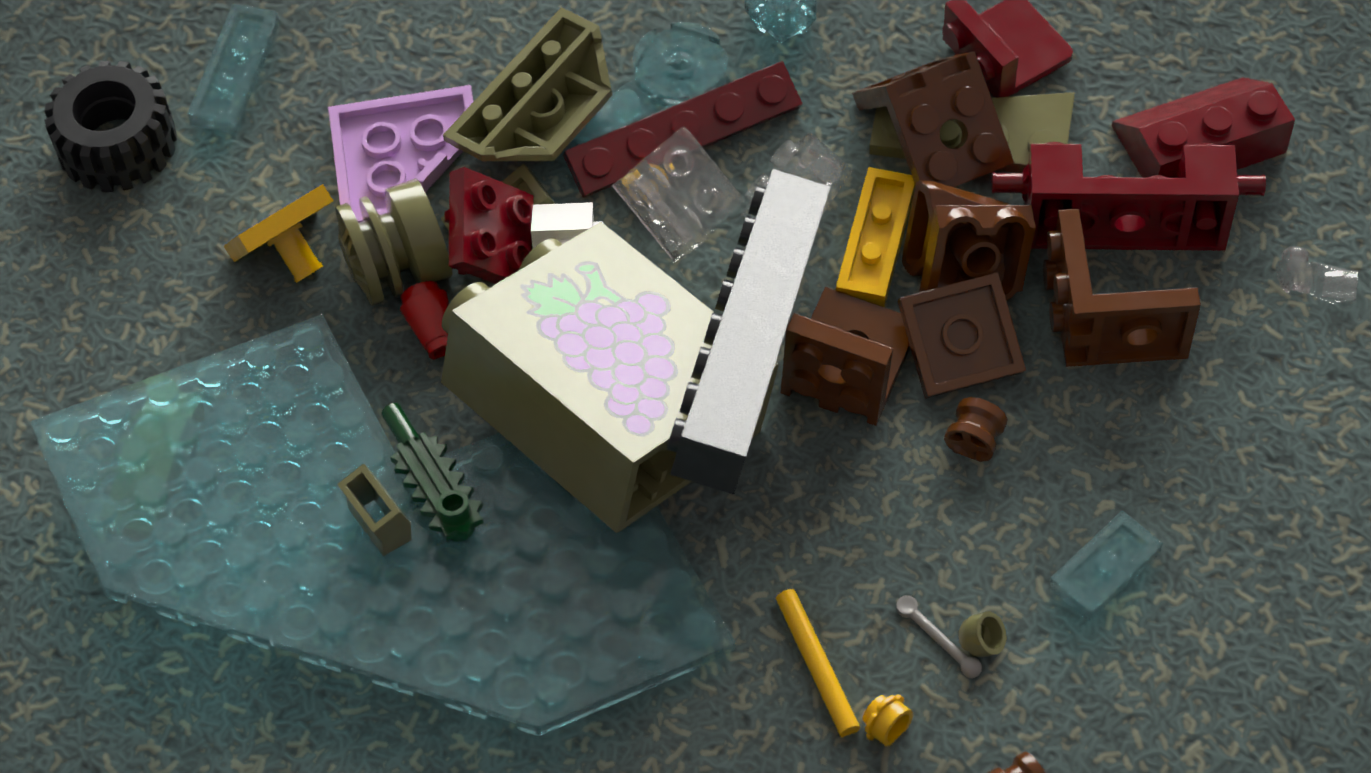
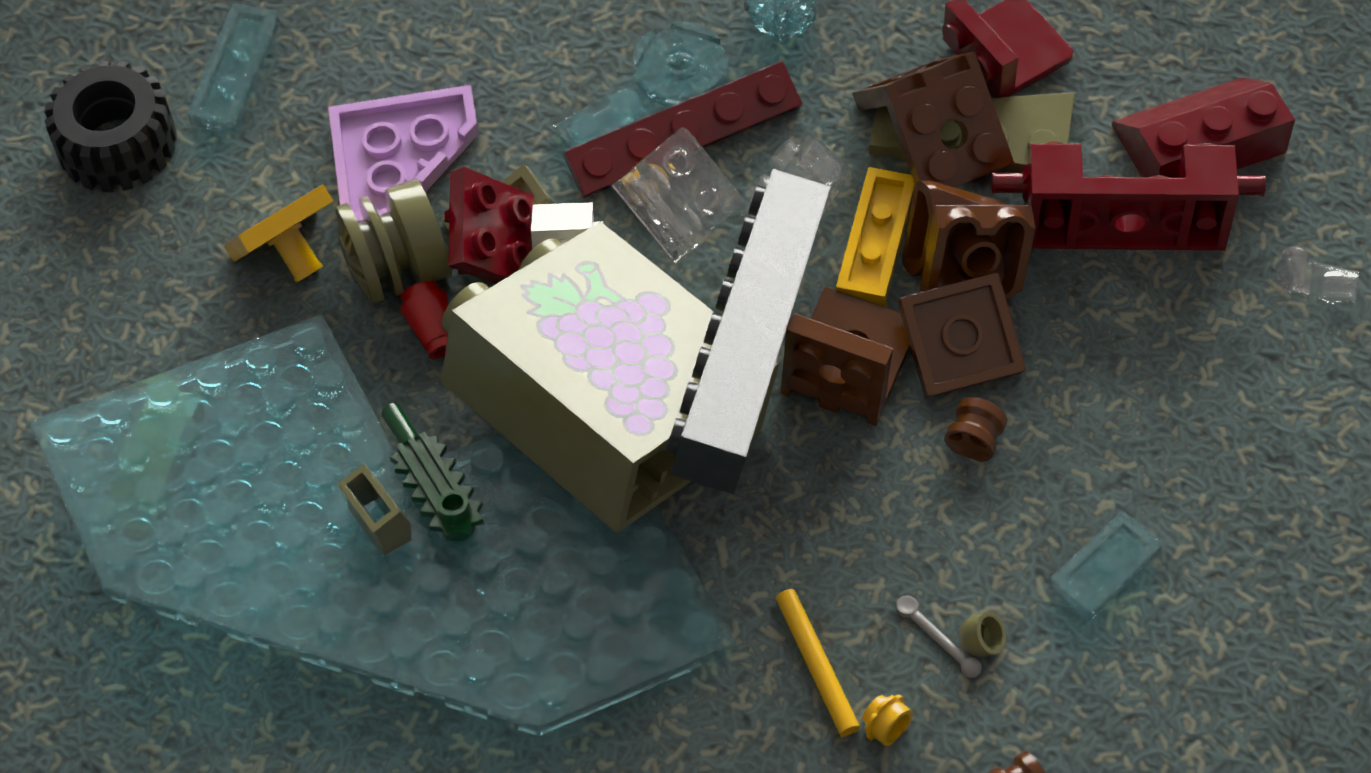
olive wedge [443,7,613,161] -> none
reddish brown bracket [1043,209,1201,367] -> none

